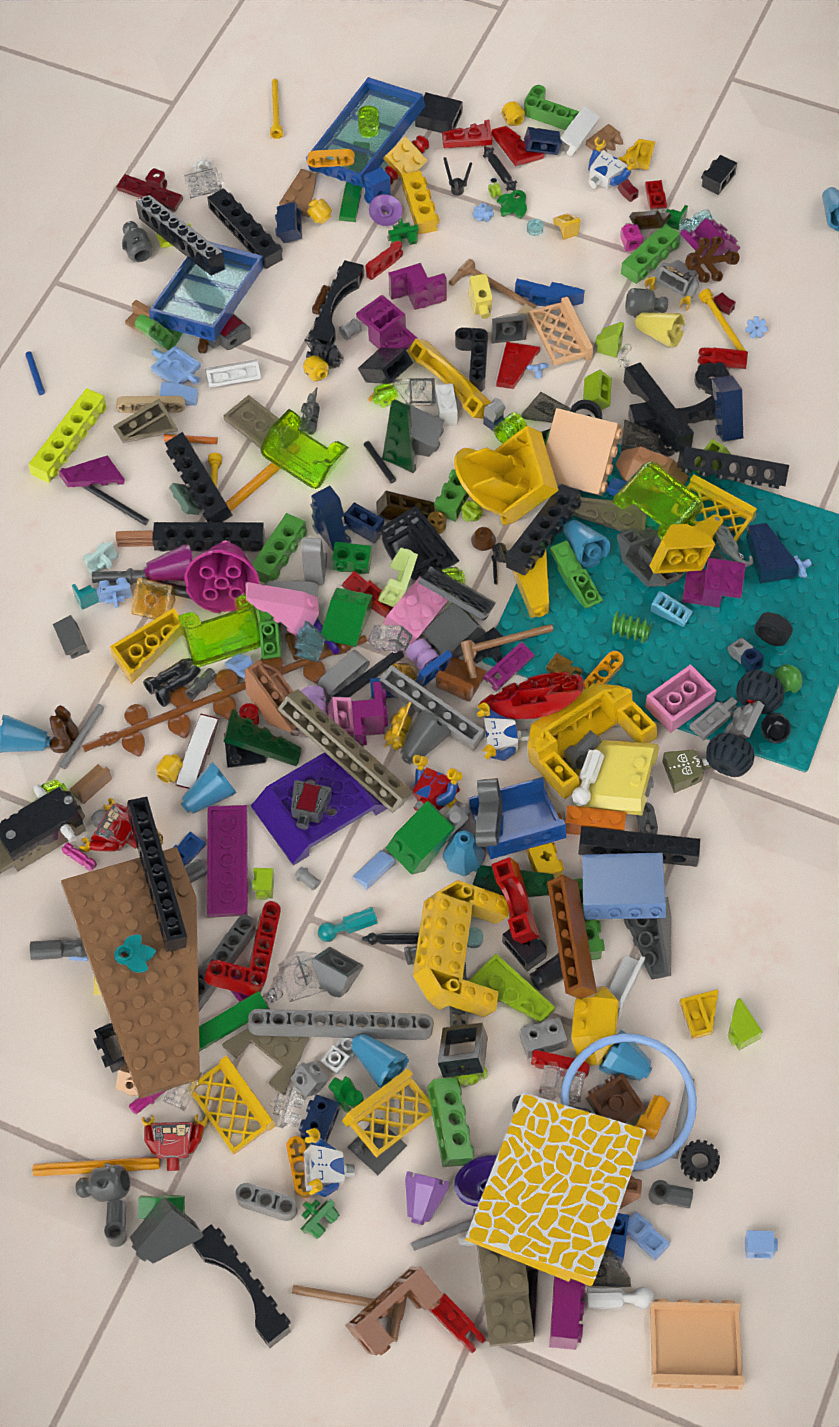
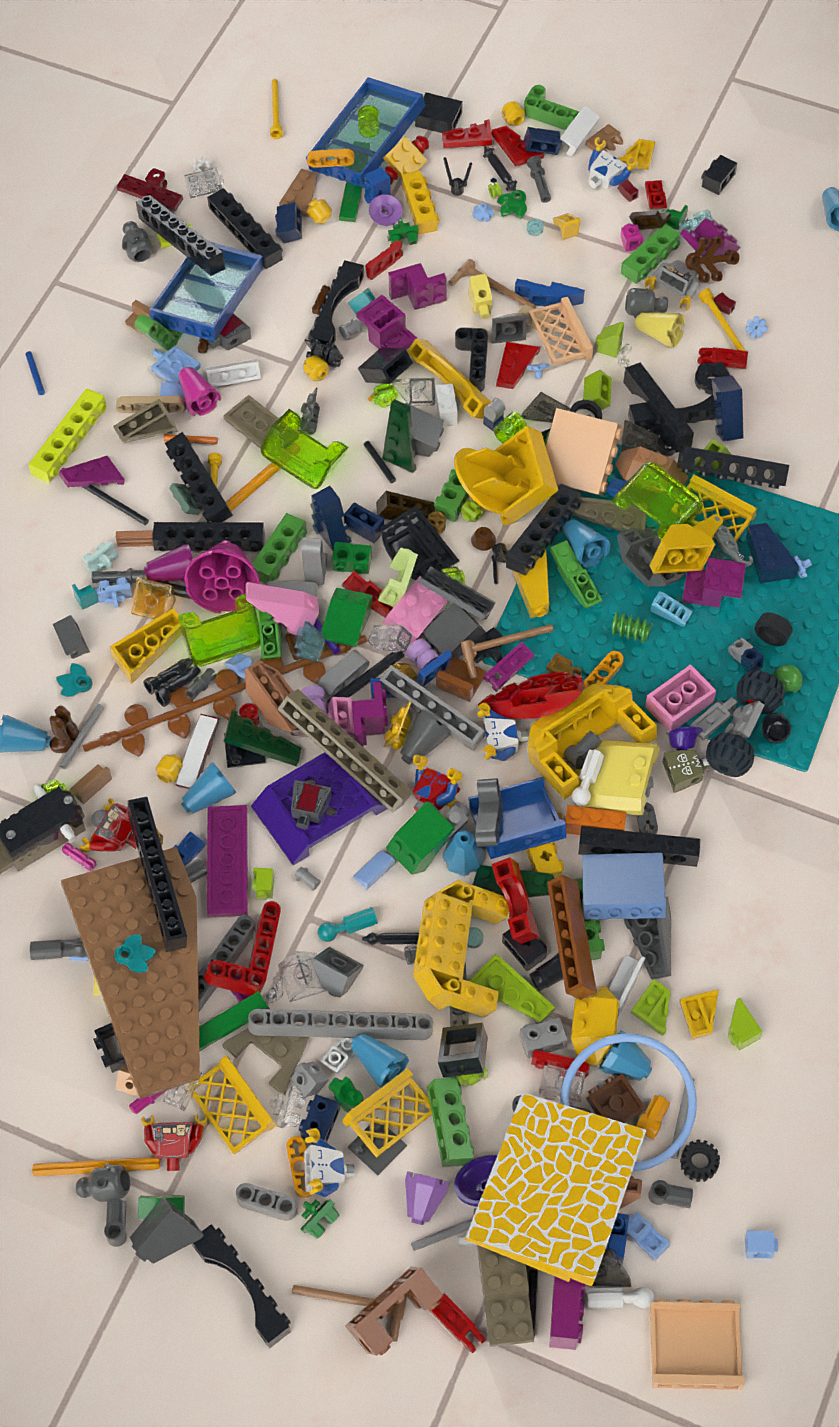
none -> teal plate [56,663,93,697]
none -> dark pink cone [178,367,221,416]
none -> teal panel [348,288,376,314]
none -> dark grey pin [527,156,551,203]
none -> lime wing [630,979,671,1036]
none -> dark purple piece [666,727,703,751]

